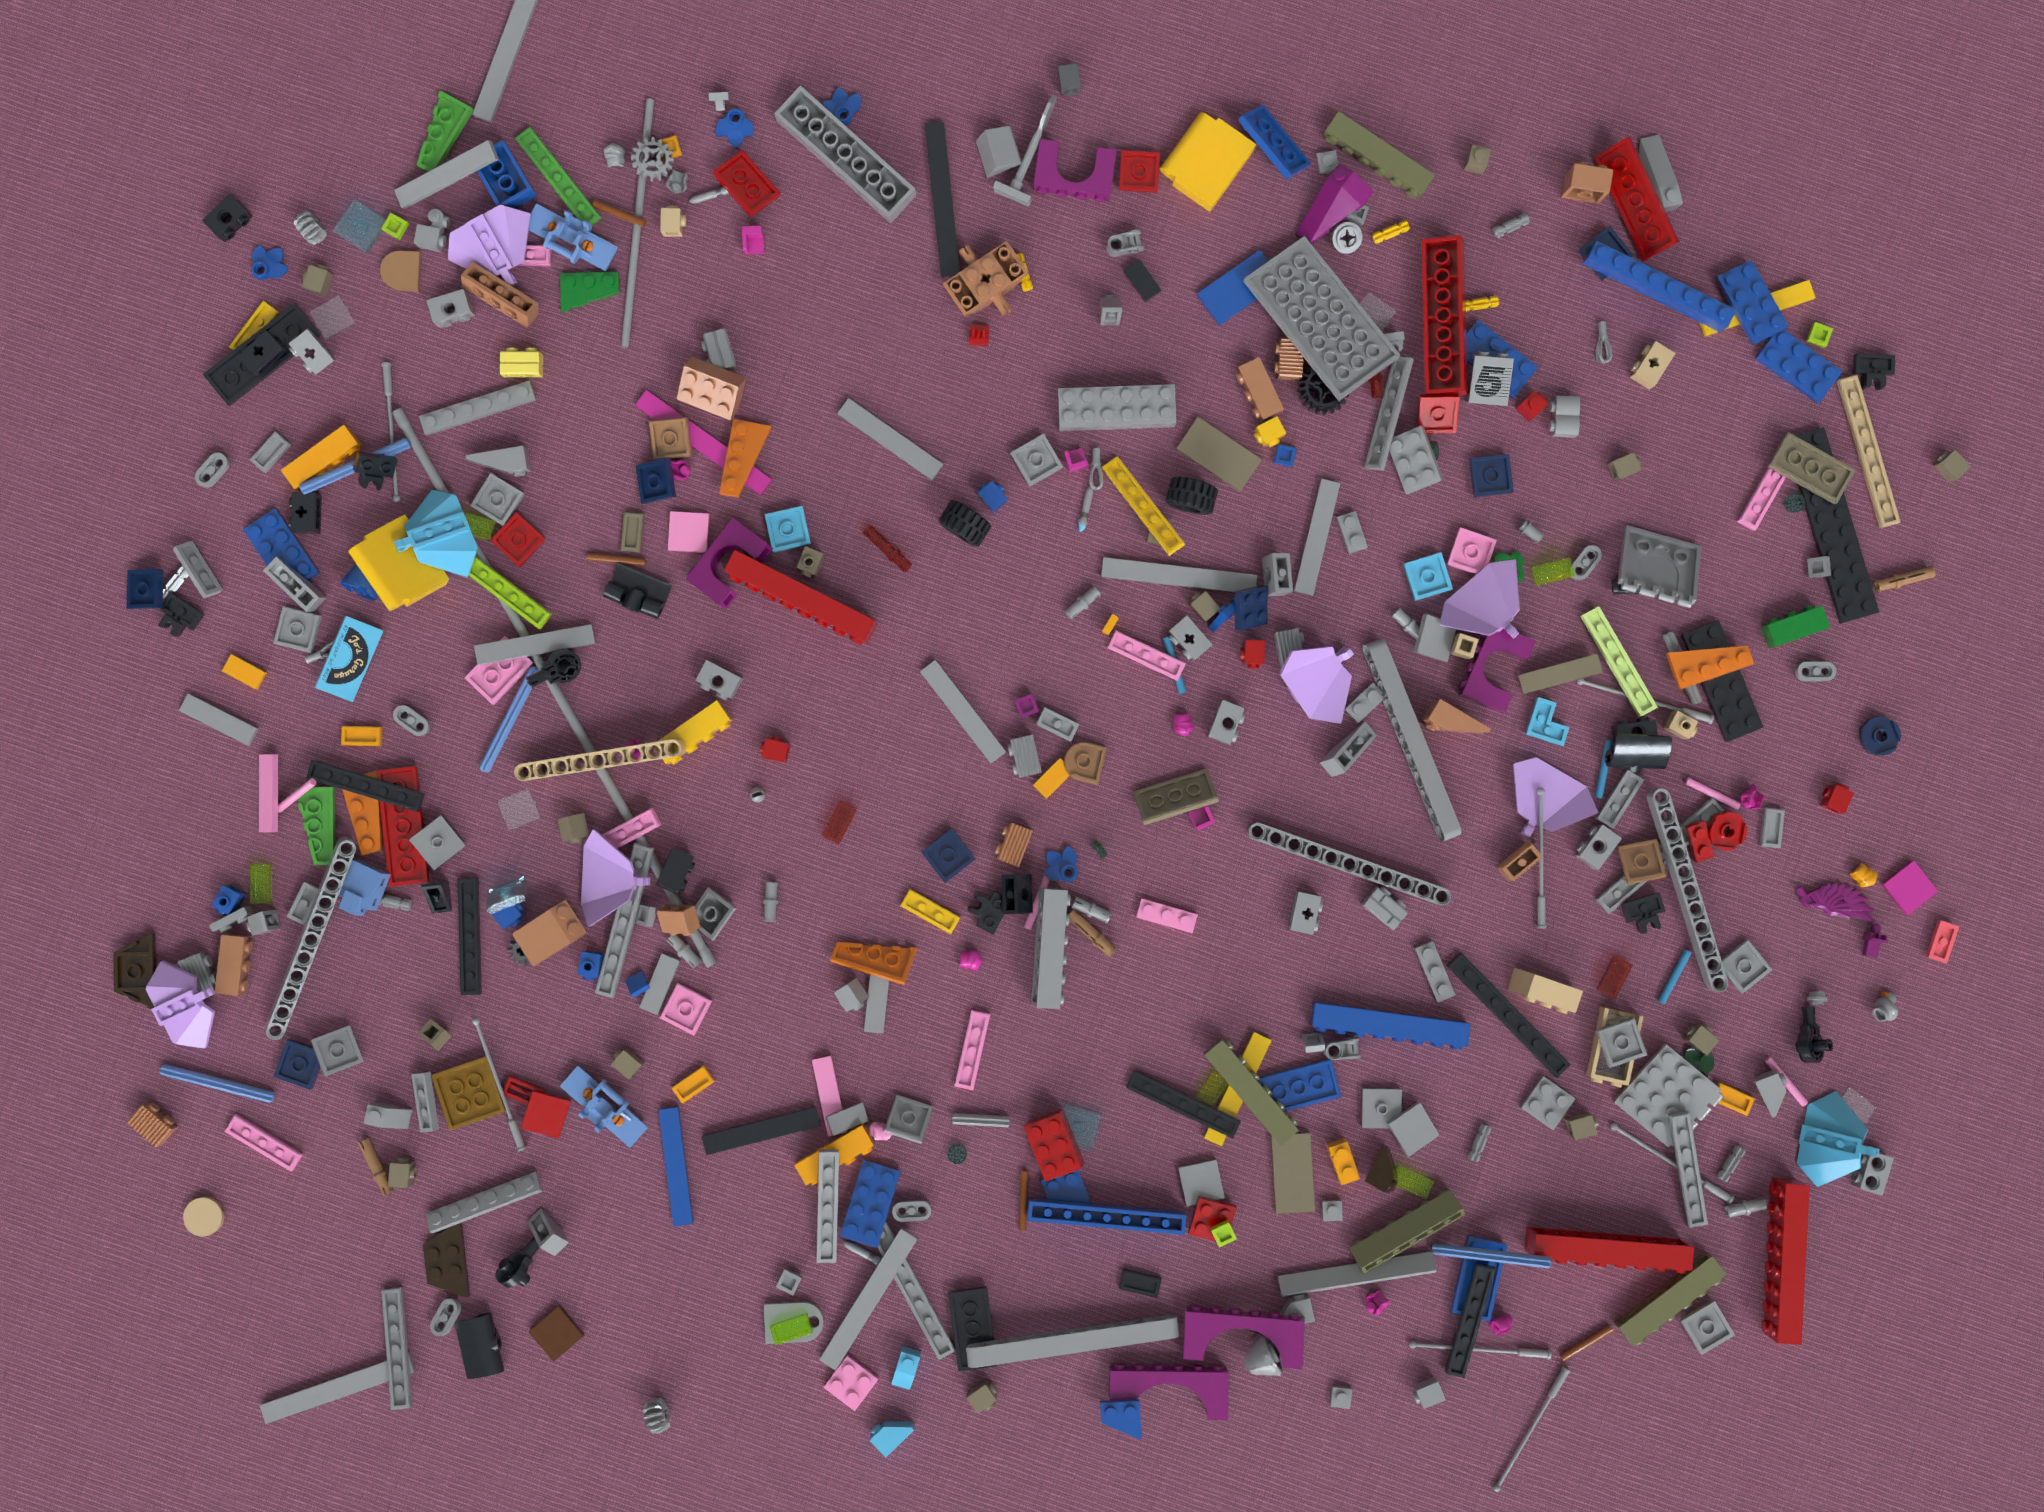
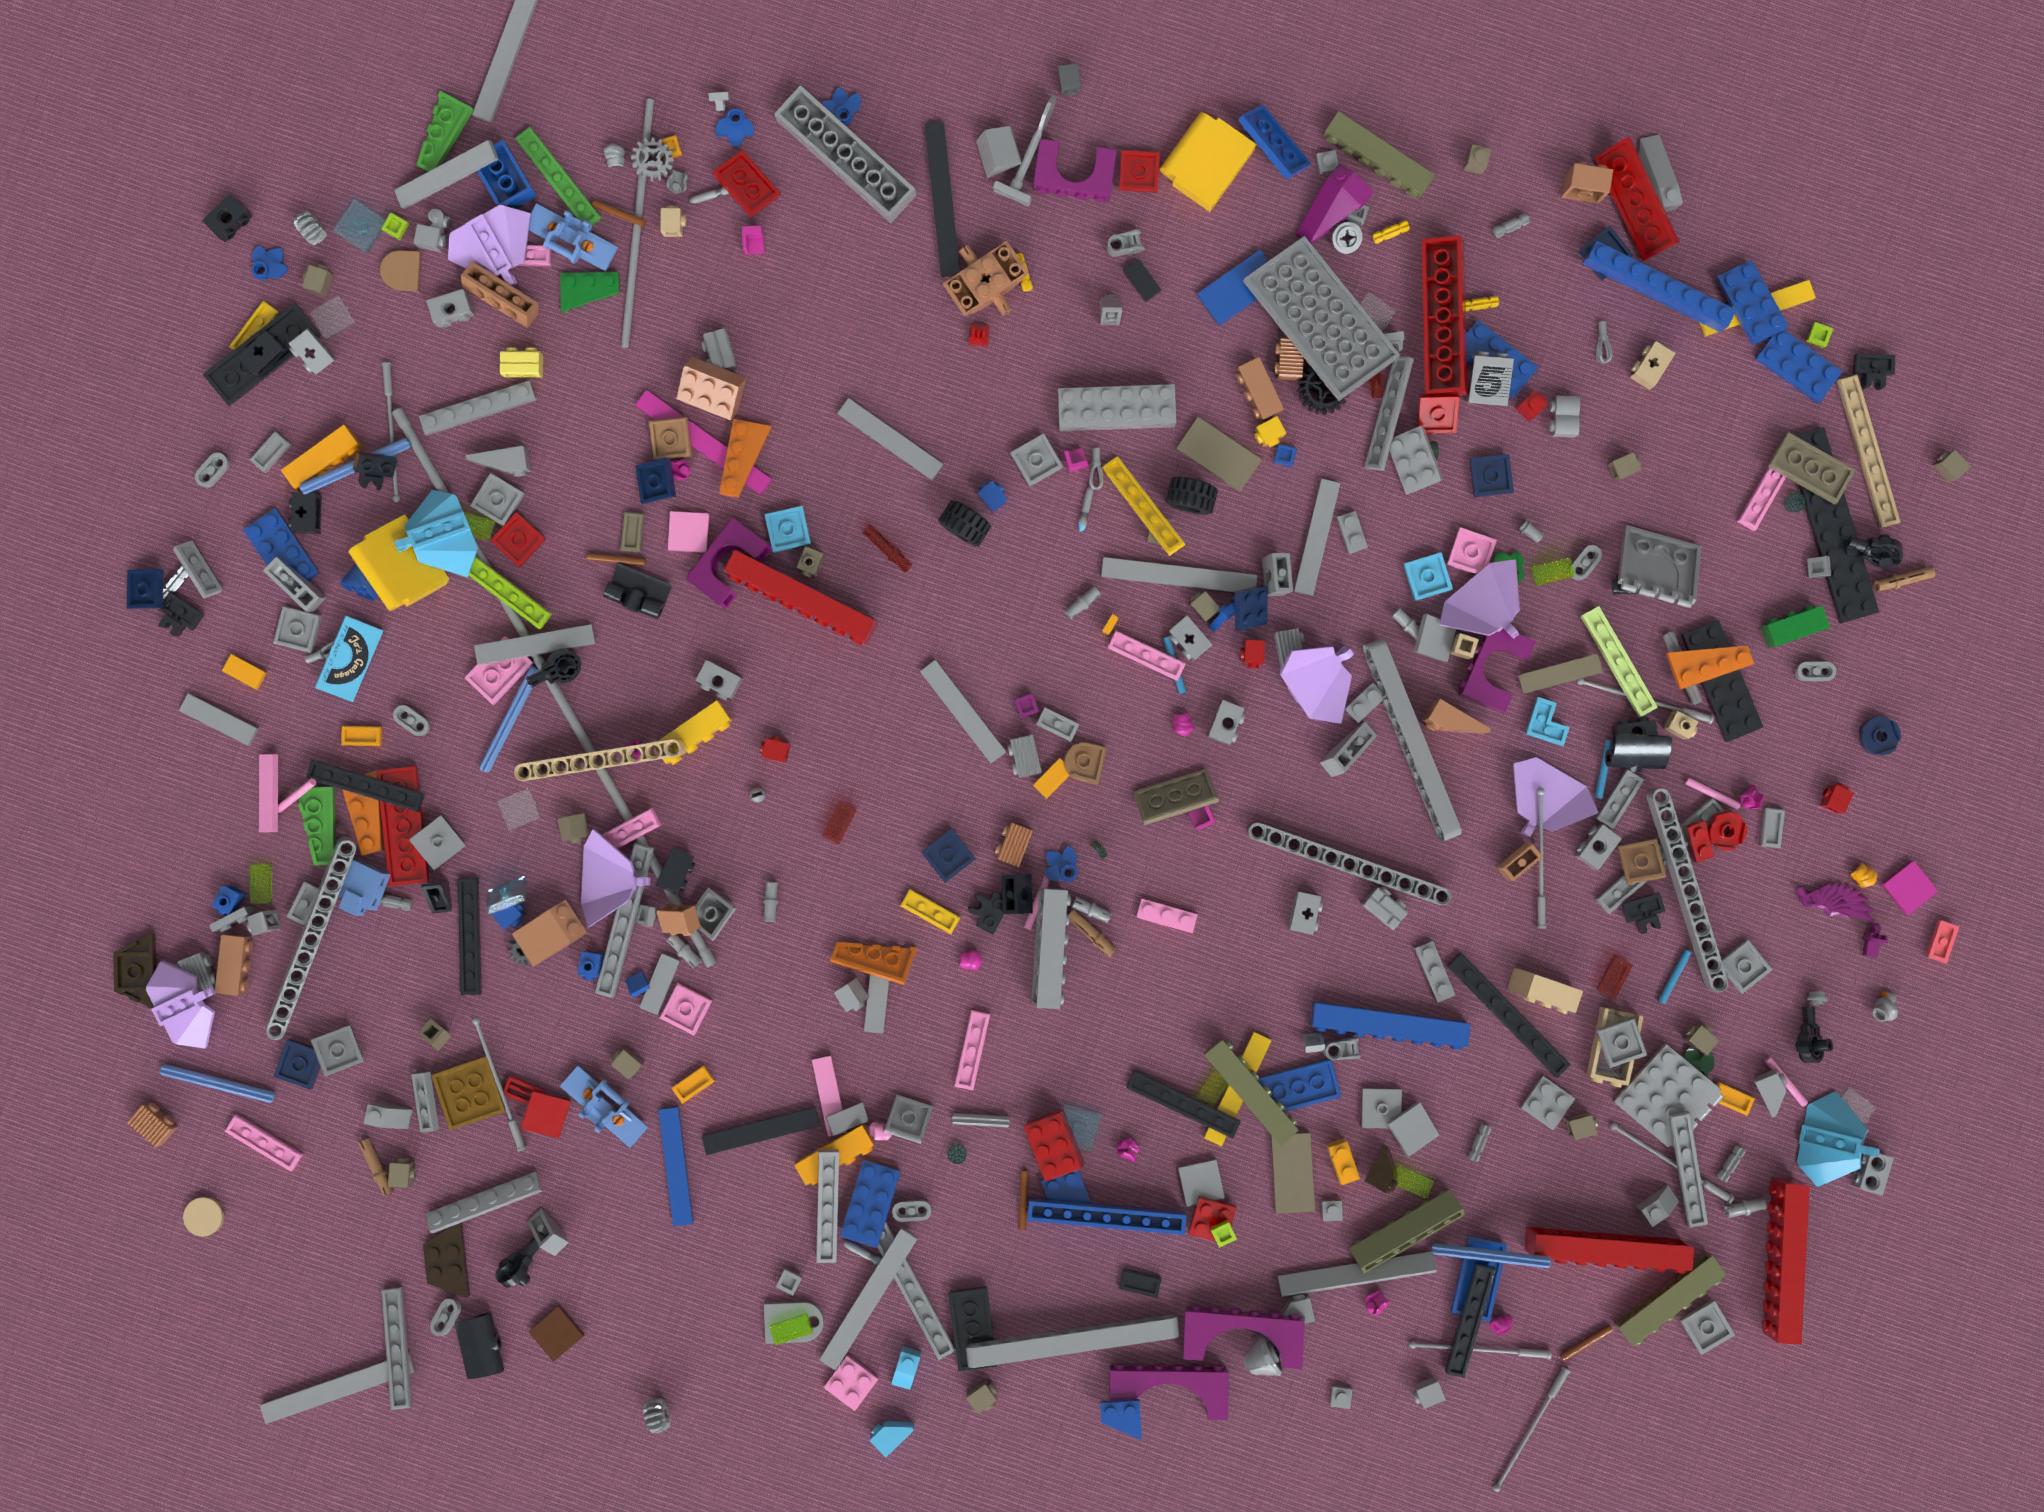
none -> dark pink arm [1116,1138,1140,1163]
none -> light grey slope [1635,1185,1679,1227]
none -> black pin [1845,534,1903,568]

